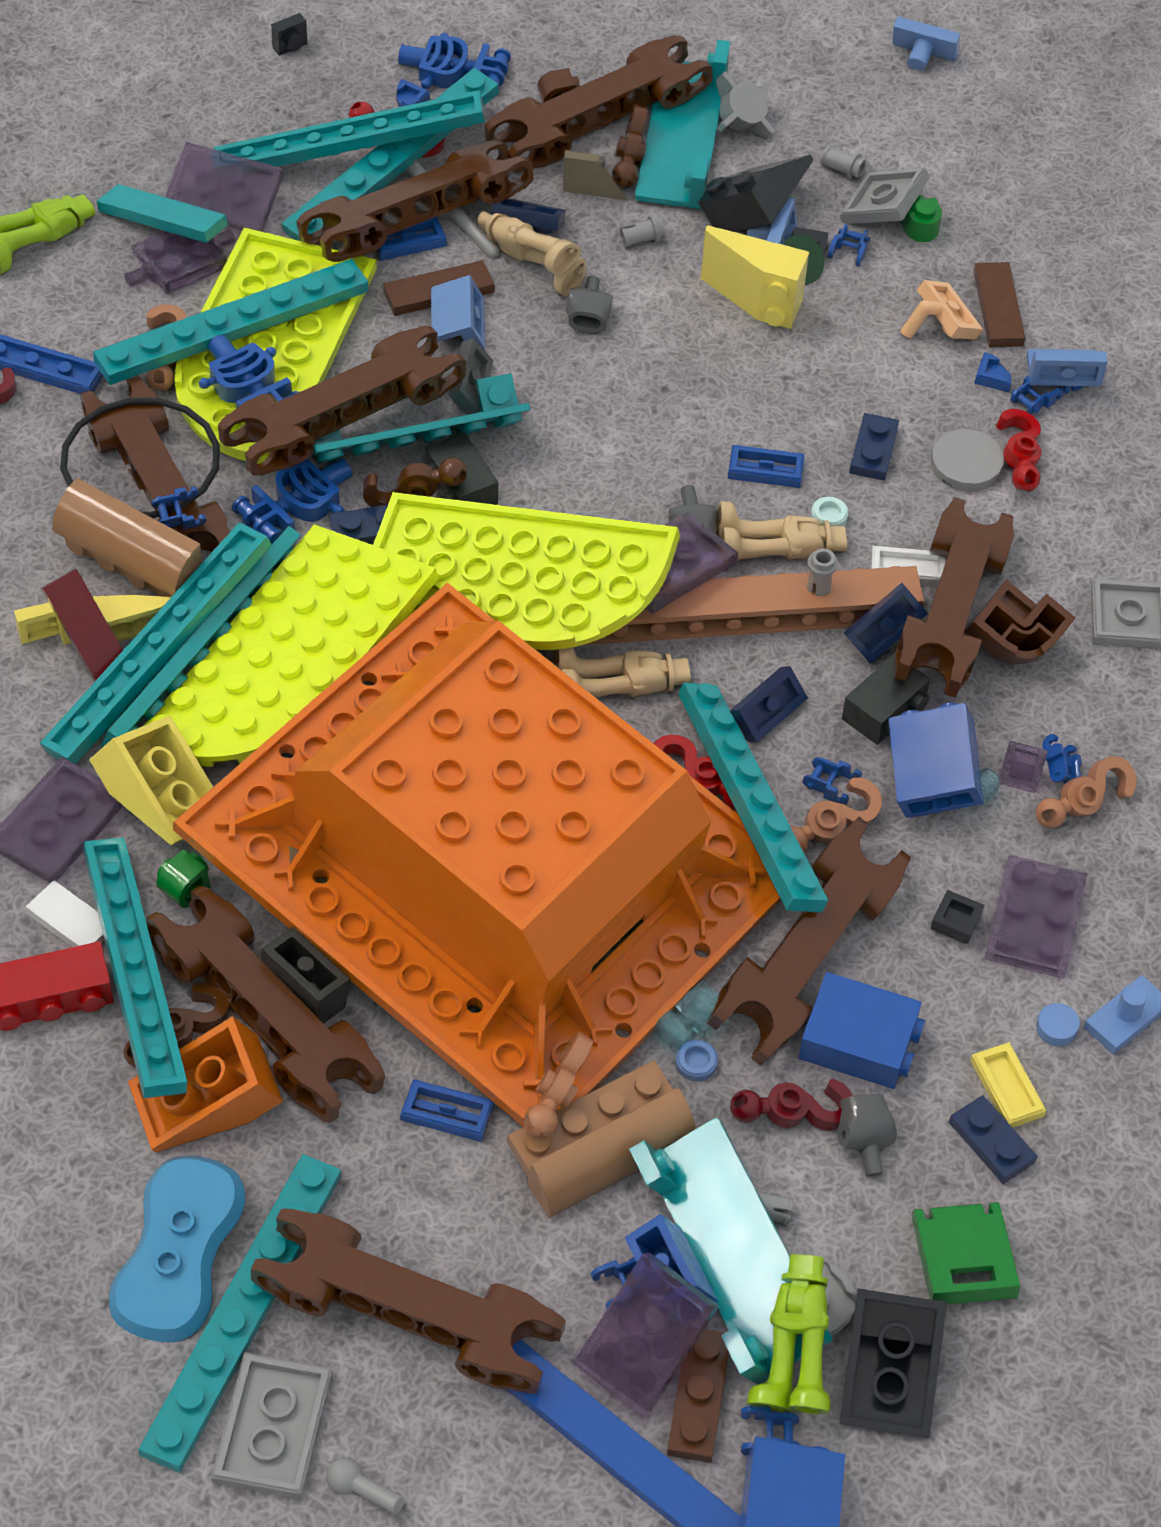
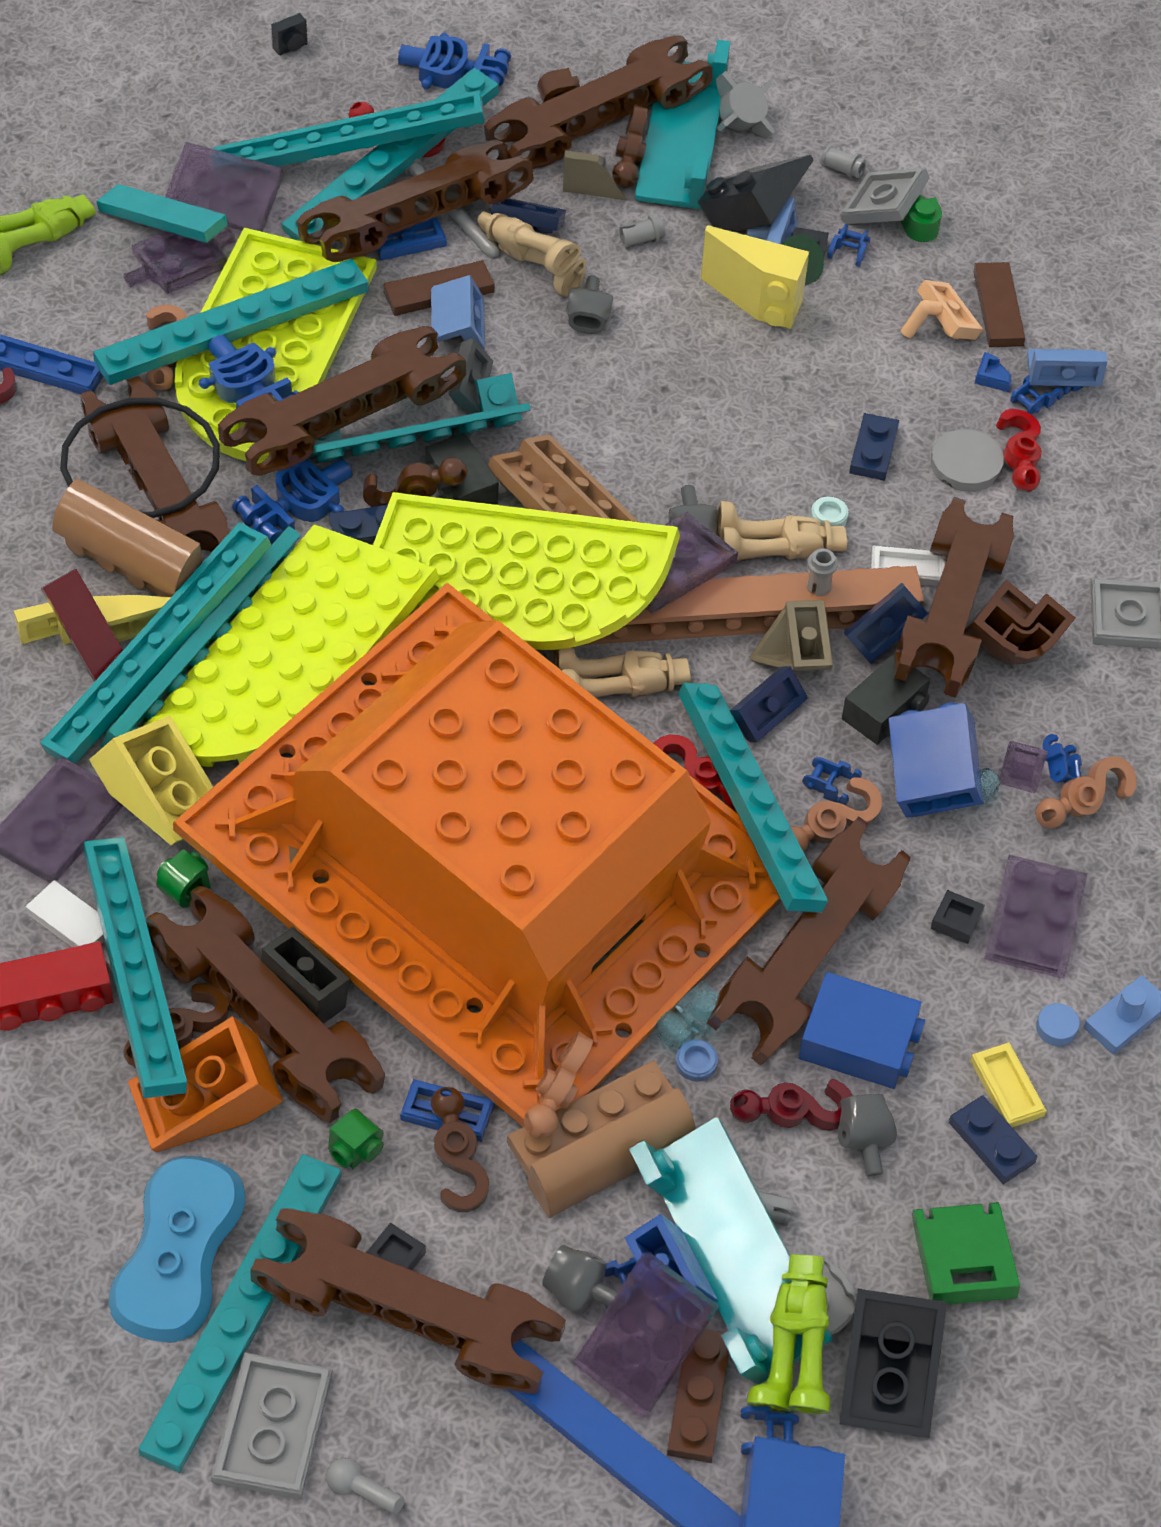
blue piece [151,486,207,530] -> none
blue tile [397,79,430,107] -> none
blue tile [728,445,805,488] -> none
medium blue tile [892,16,961,70] -> none
none -> green plate [328,1109,384,1169]
none -> black plate [366,1222,426,1270]
none -> reddish brown piece [431,1087,489,1212]
none -> medium nougat brick [487,434,639,522]
none -> dark grey piece [542,1245,625,1314]
none -> dark tan slope [750,600,833,671]

